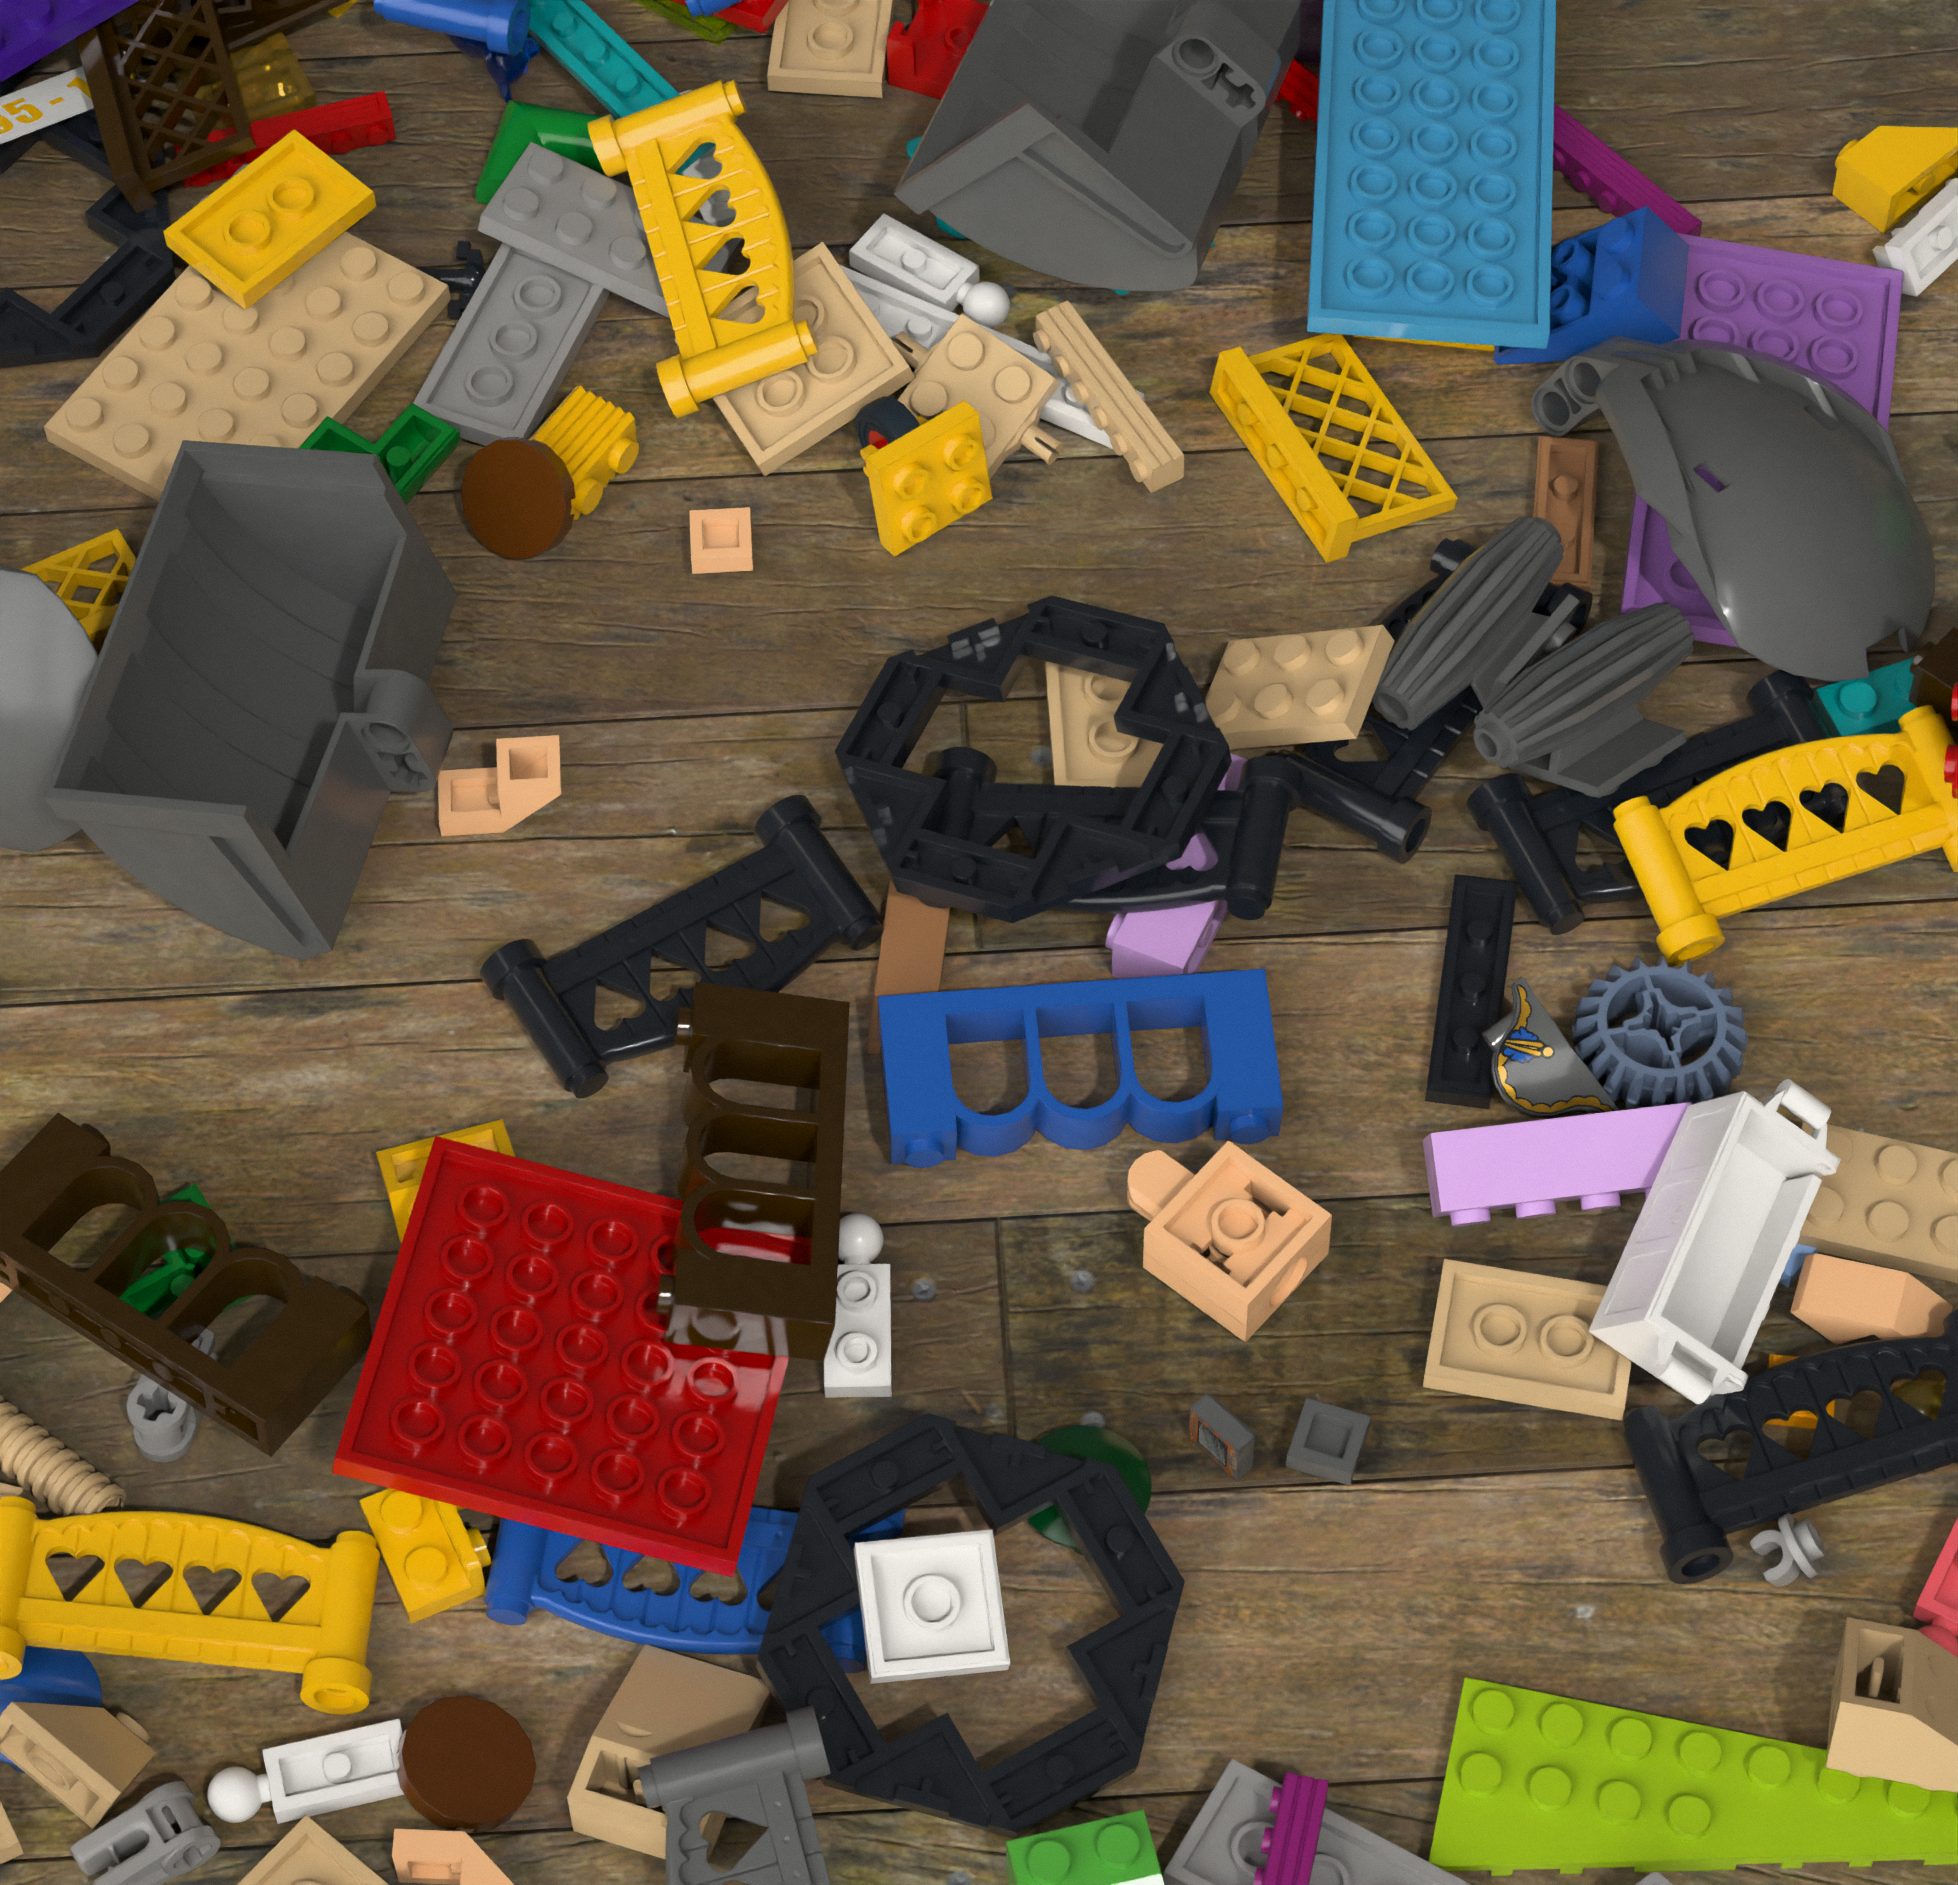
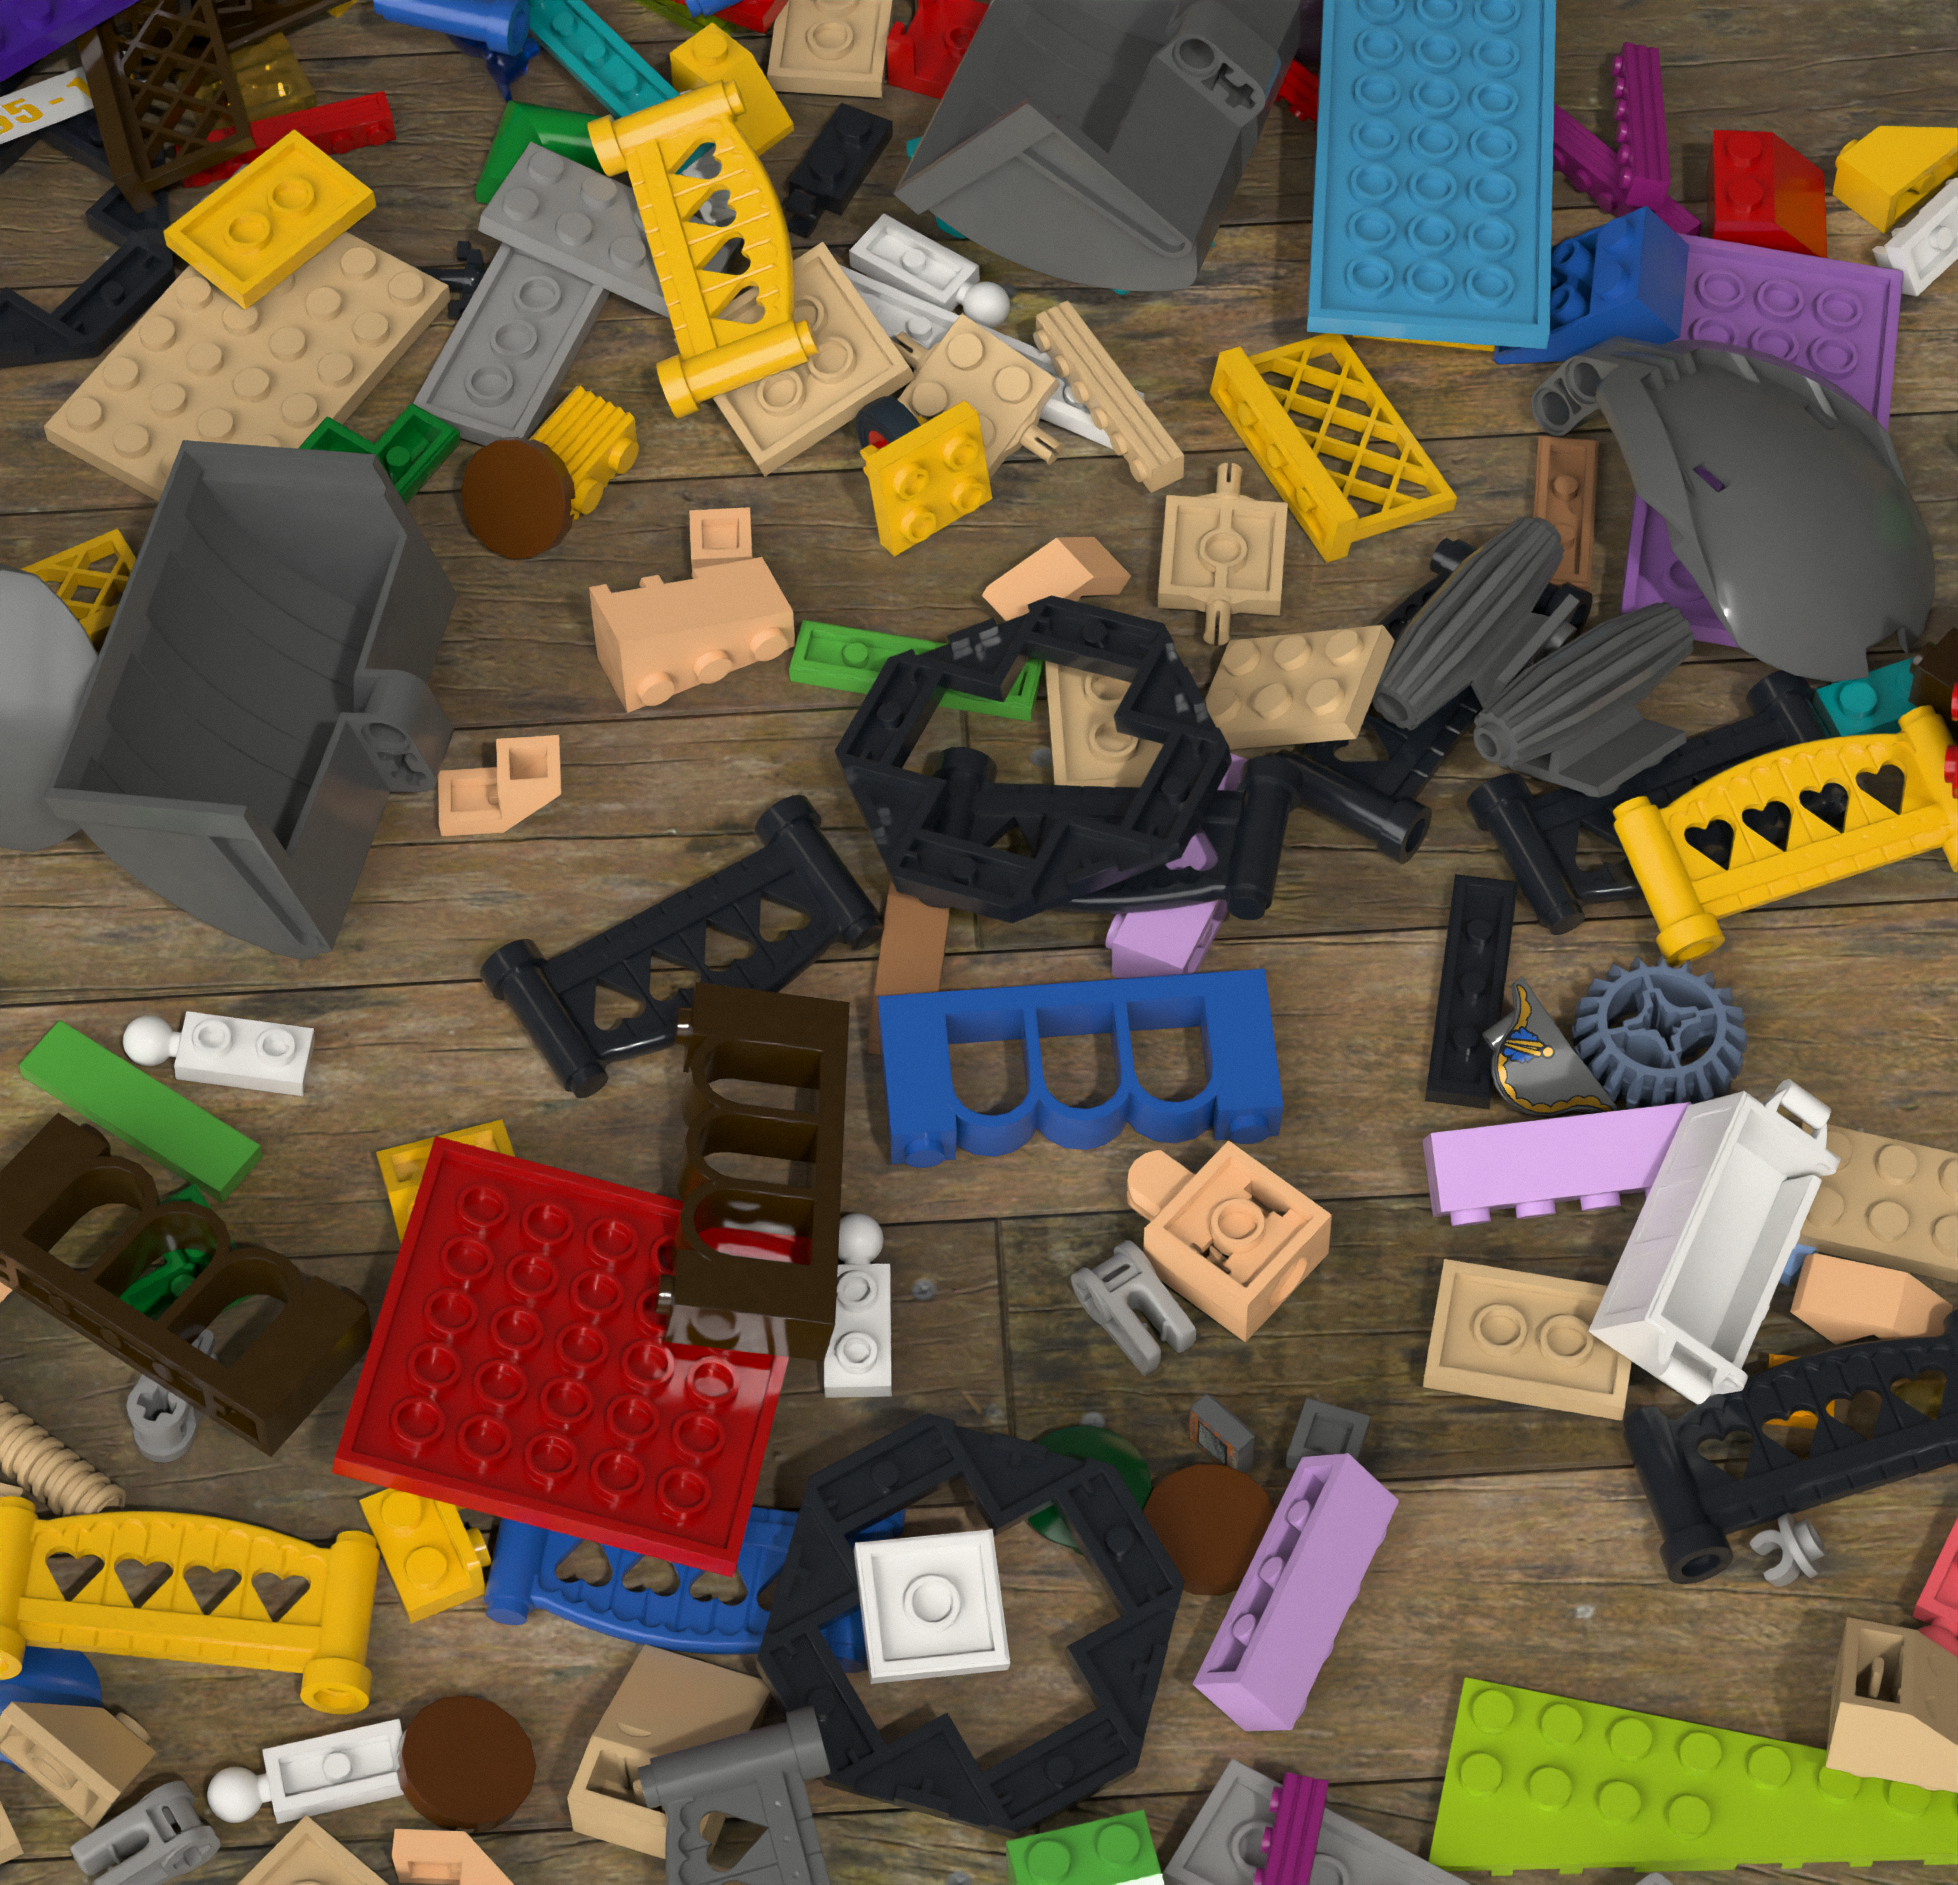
none -> bright green tile [18,1020,263,1203]
none -> white plate [123,1011,315,1096]
none -> light nougat wedge [589,557,795,713]
none -> yellow slope [670,22,794,157]
none -> black plate [785,103,893,238]
none -> bright green tile [789,620,1044,722]
none -> light nougat slope [982,537,1131,621]
none -> light grey piece [1071,1240,1196,1376]
none -> reddish brown tile [1143,1464,1275,1596]
none -> tan plate [1158,463,1288,645]
none -> lavender brick [1193,1453,1399,1731]
none -> magenta piece [1610,42,1671,211]
none -> red slope [1706,130,1827,258]

